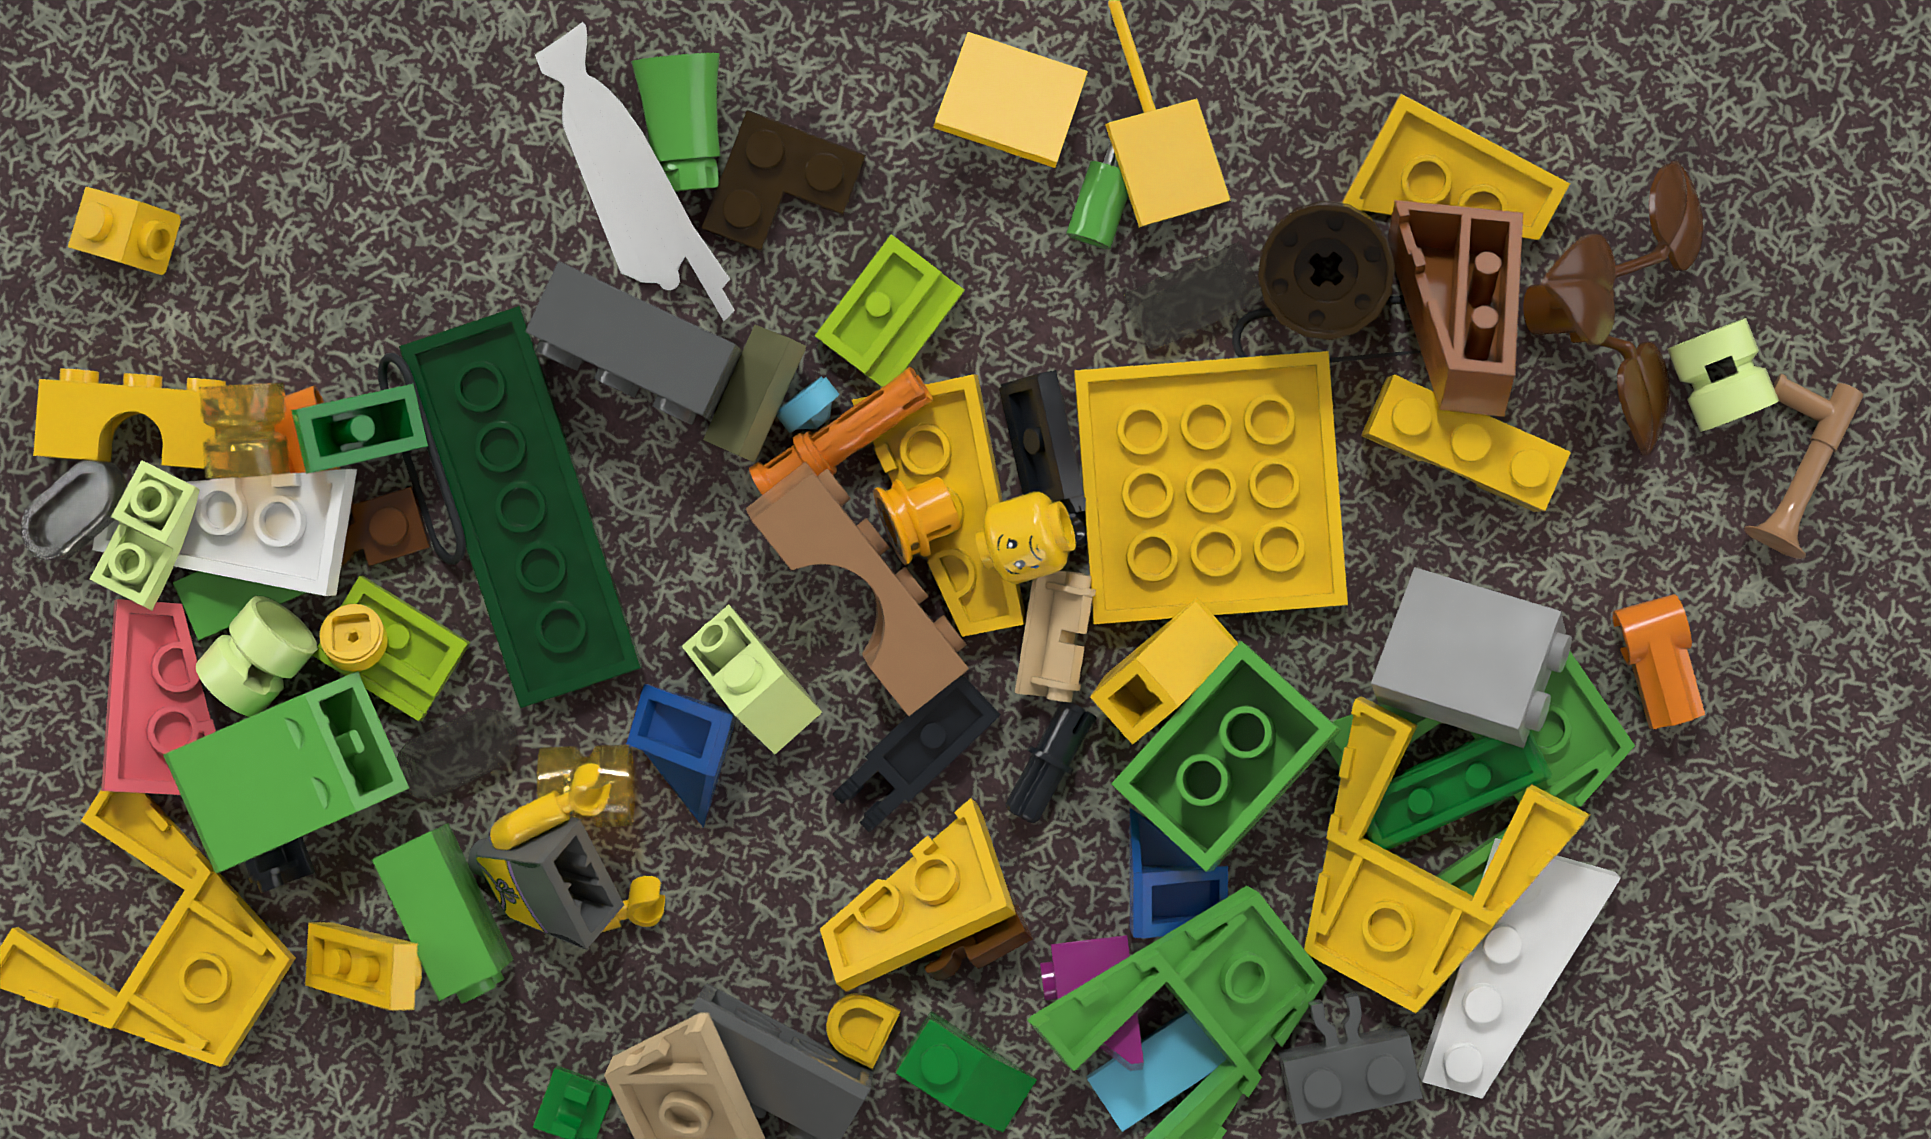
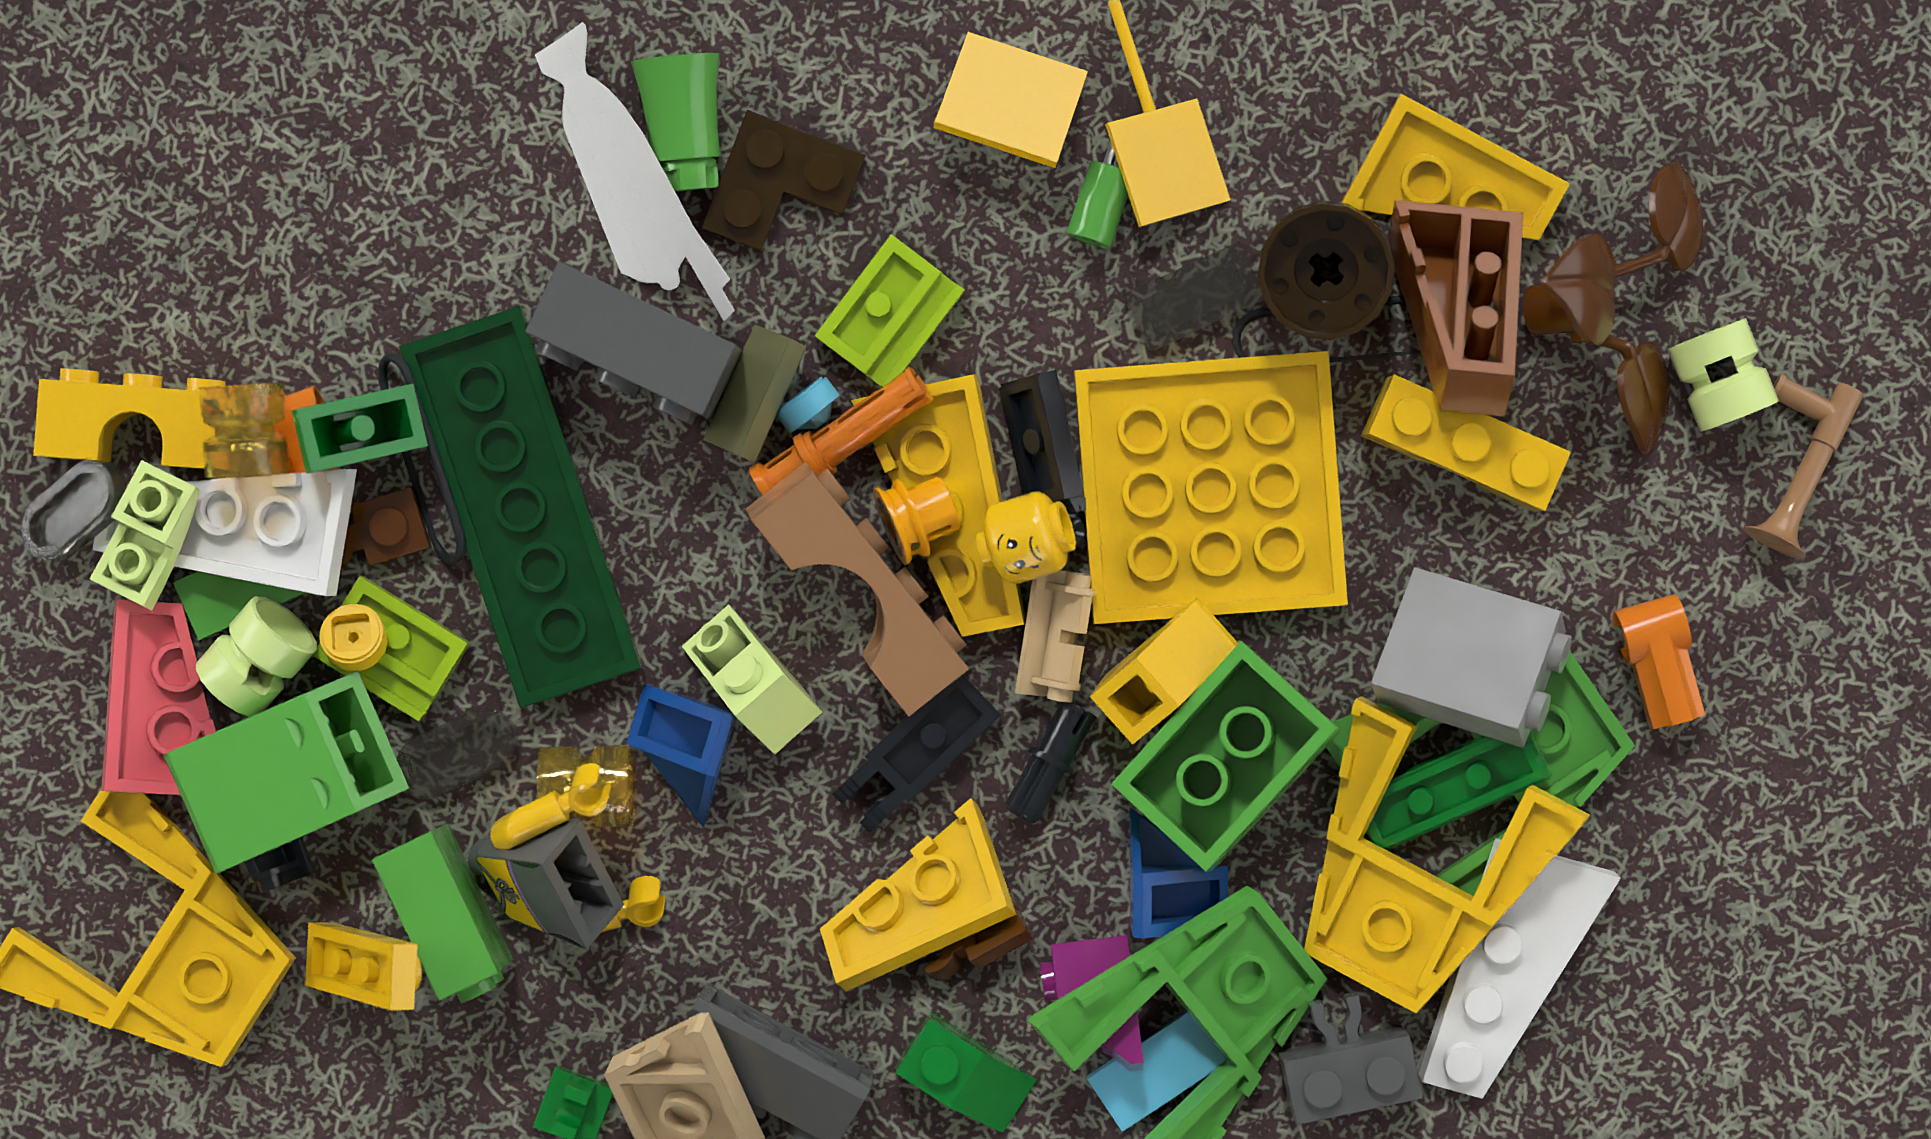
yellow bracket [68,187,181,275] -> none
yellow tile [826,993,901,1069] -> none

